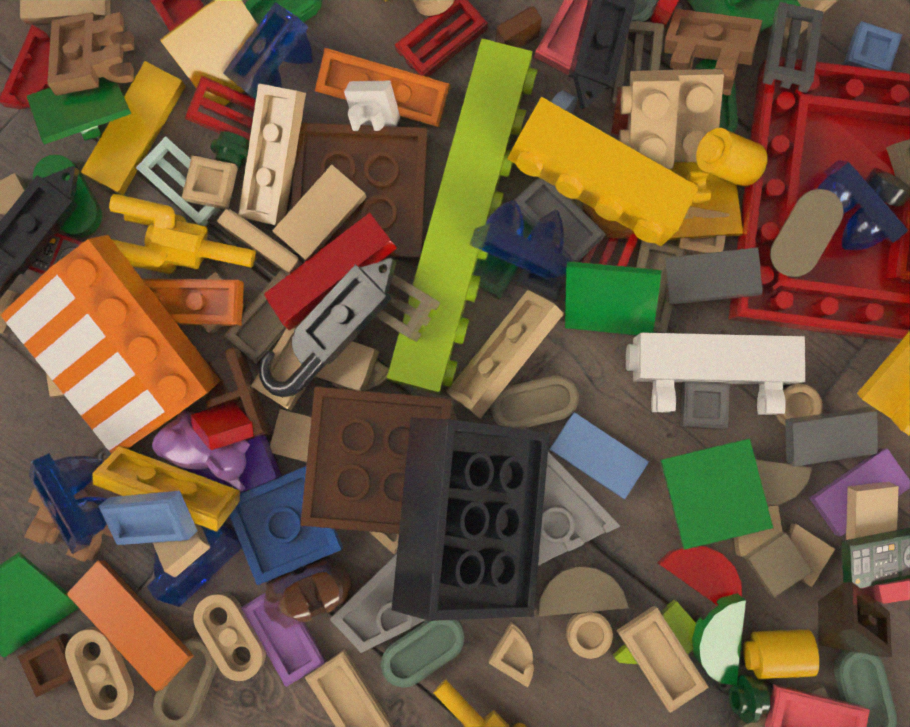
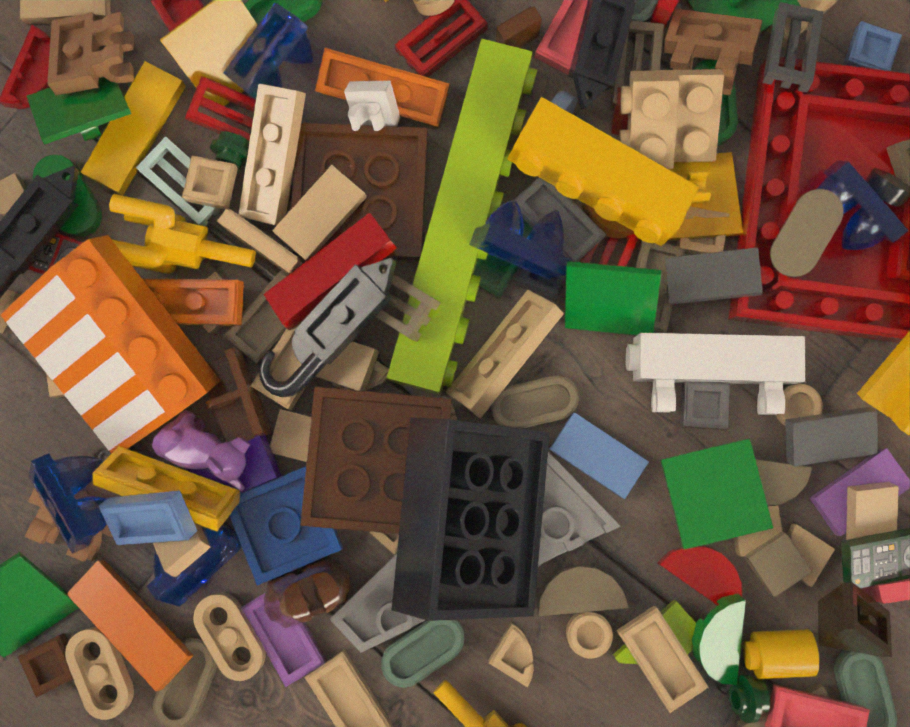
red tile [191,402,254,451] -> none
yellow brick [696,128,767,186] -> none

